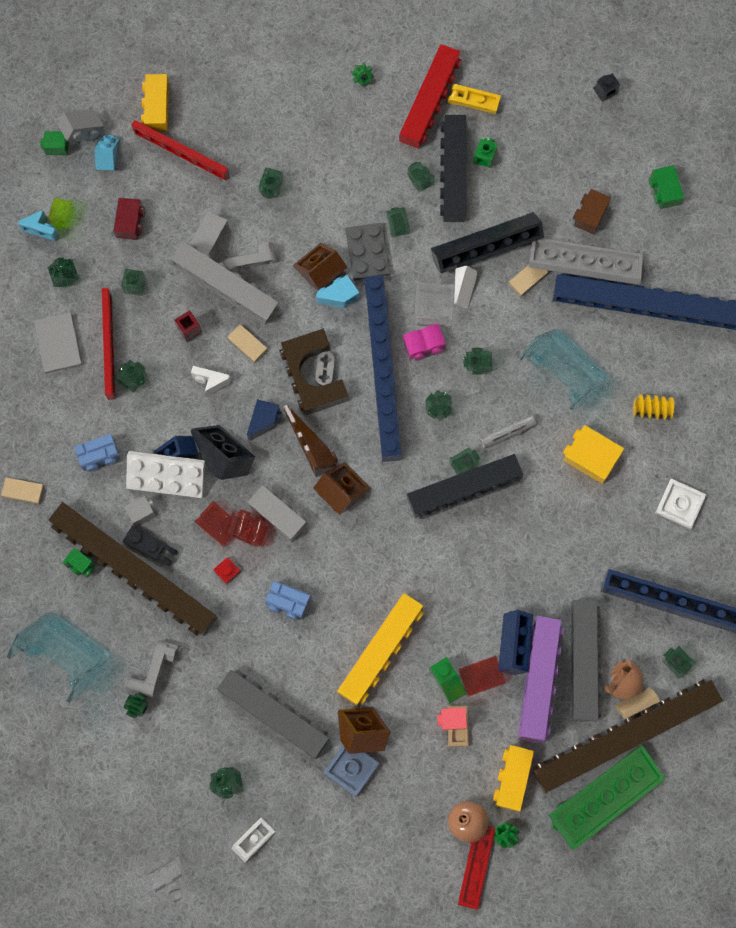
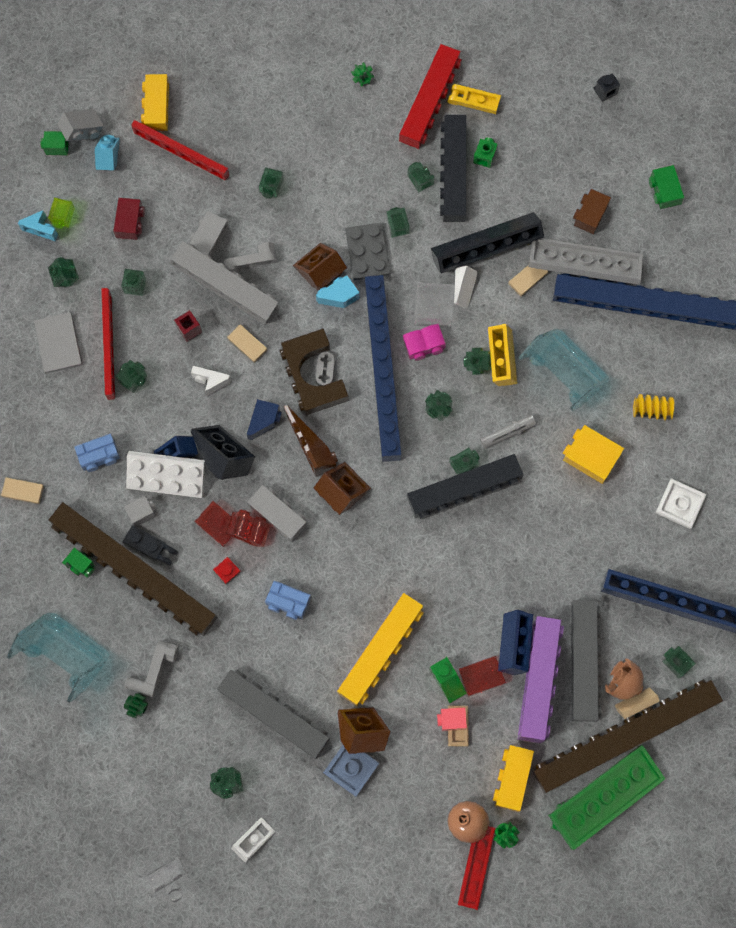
none -> yellow brick [488,324,517,386]

